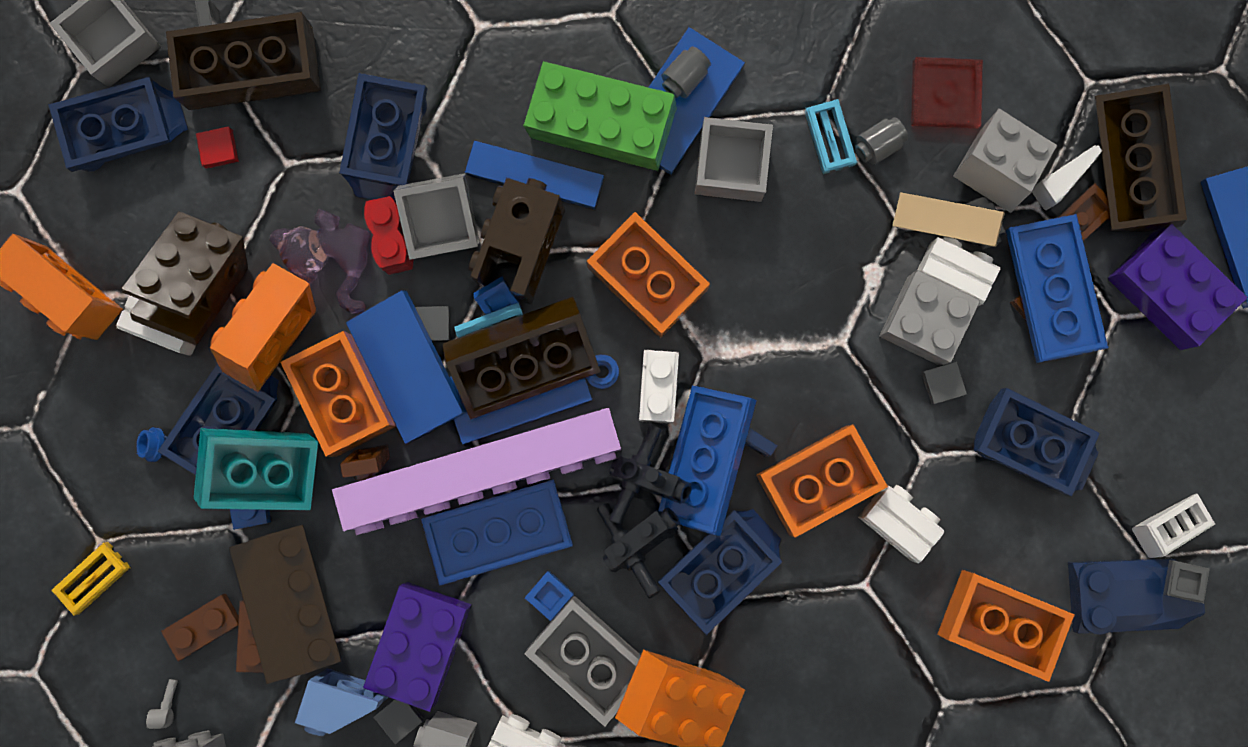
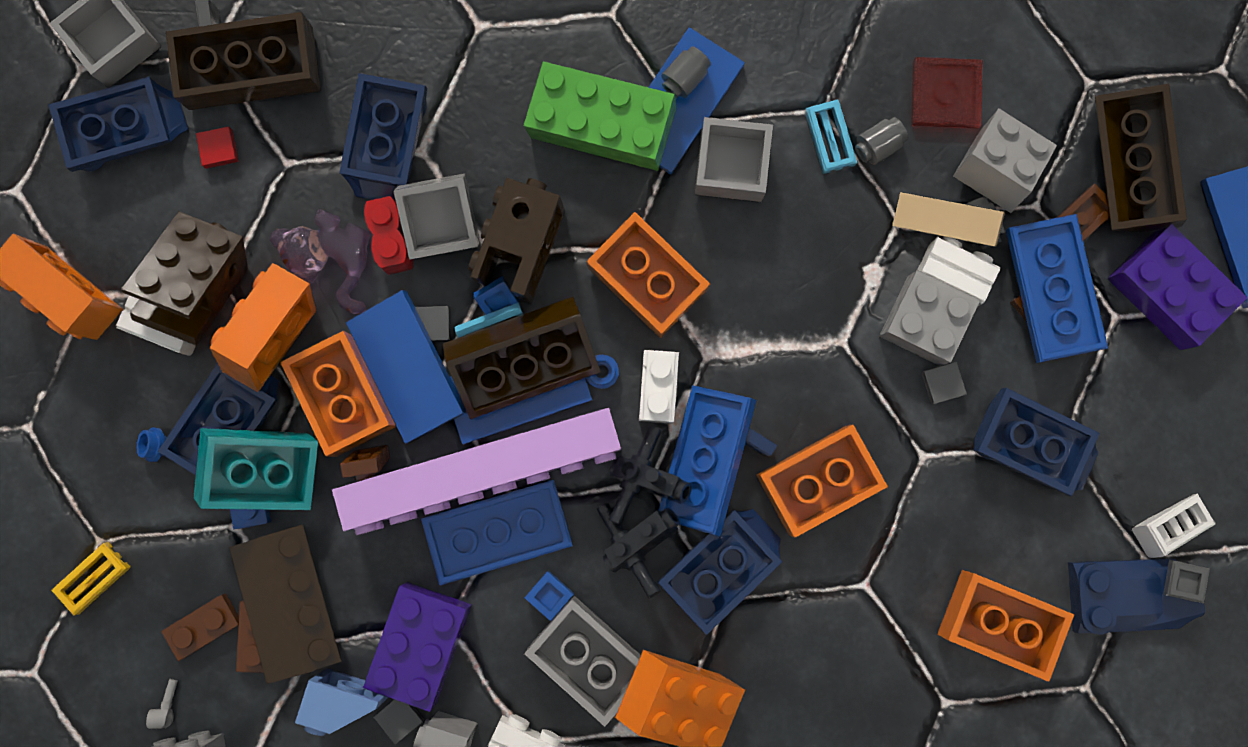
blue tile [465,141,604,210] -> none
white brick [858,485,944,564] -> none
white slope [1032,145,1102,210] -> none

